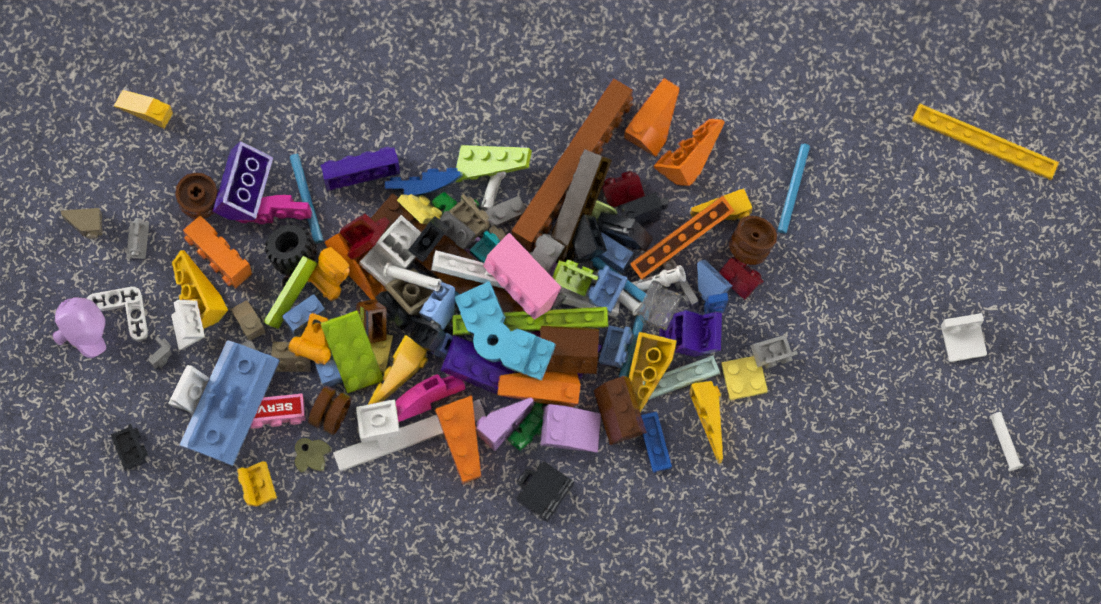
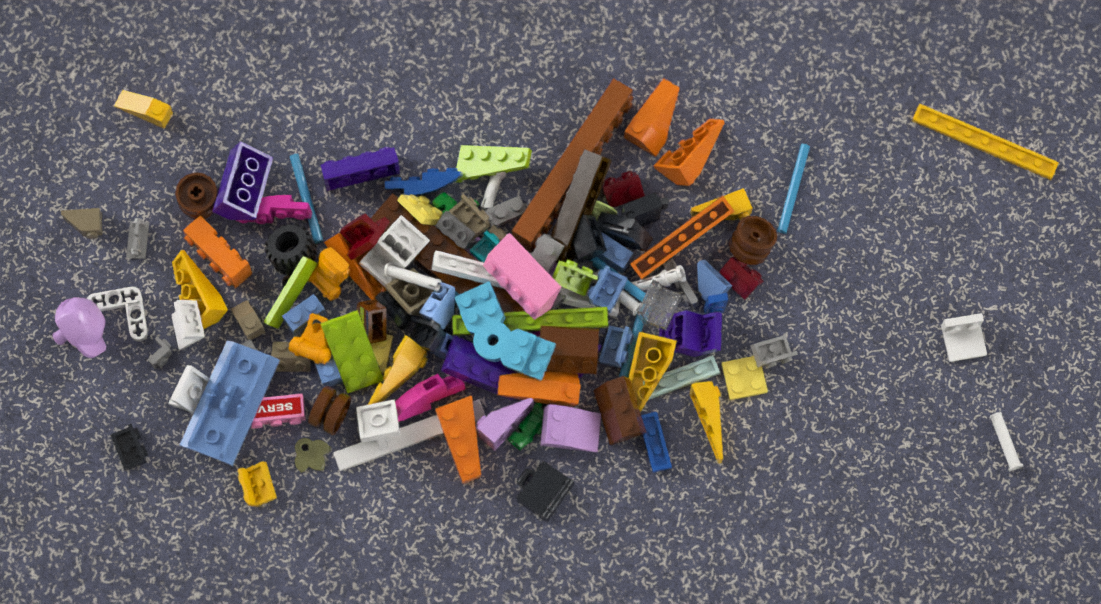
black slope [408,216,450,262] -> none

